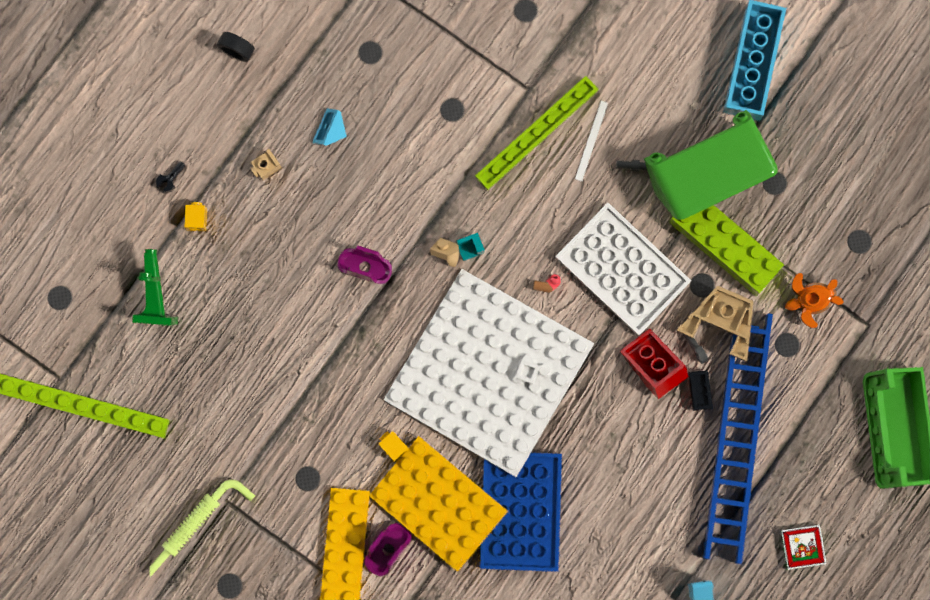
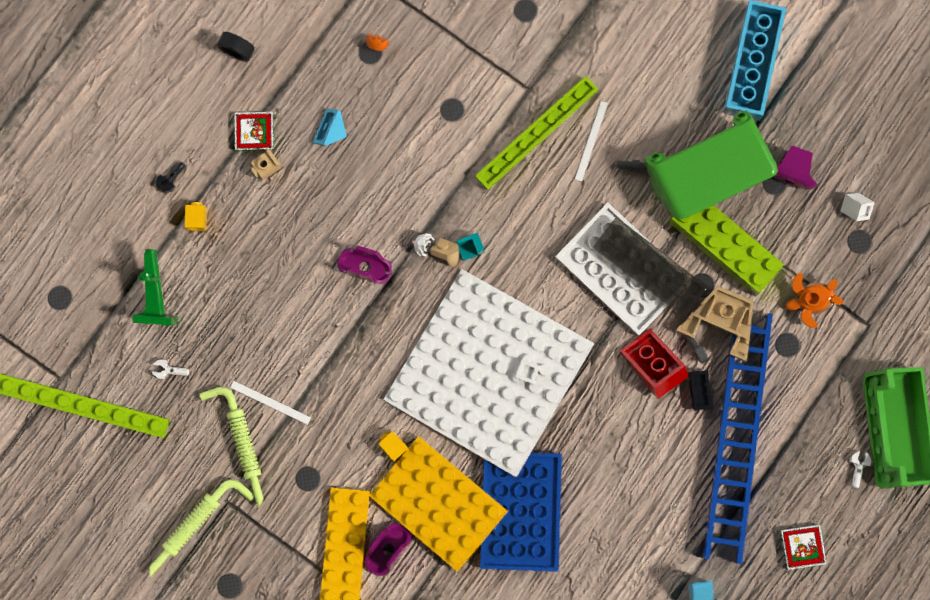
arm [533,274,561,293] -> none
none -> white bar [152,359,189,380]
none -> yellowish green piece [200,387,264,508]
none -> white sticker [230,381,311,425]
none -> tile [235,112,274,151]
none -> orange plate [366,34,389,51]
none -> white plate [414,233,435,256]
none -> clear smoke plate [592,217,708,318]
none -> magenta piece [772,146,817,190]
none -> white panel [841,193,875,221]
none -> white bar [850,451,871,488]

